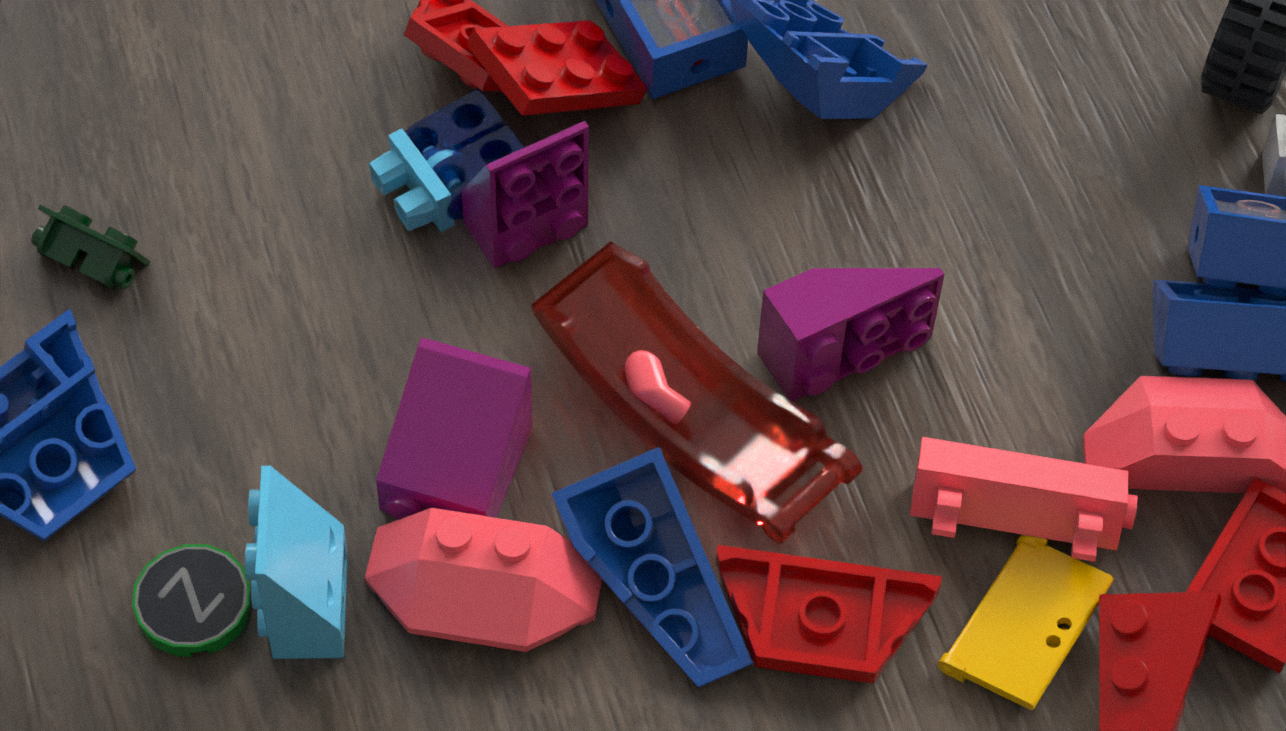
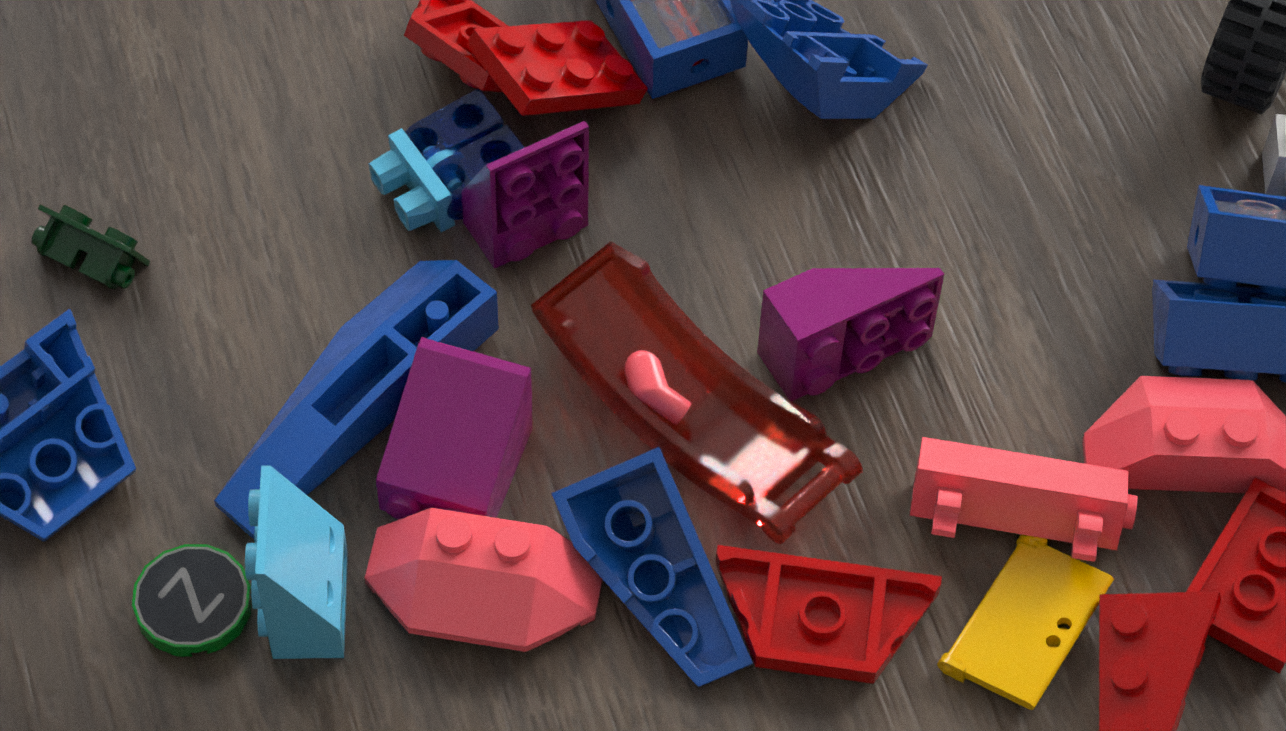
none -> blue wedge [214,260,499,539]

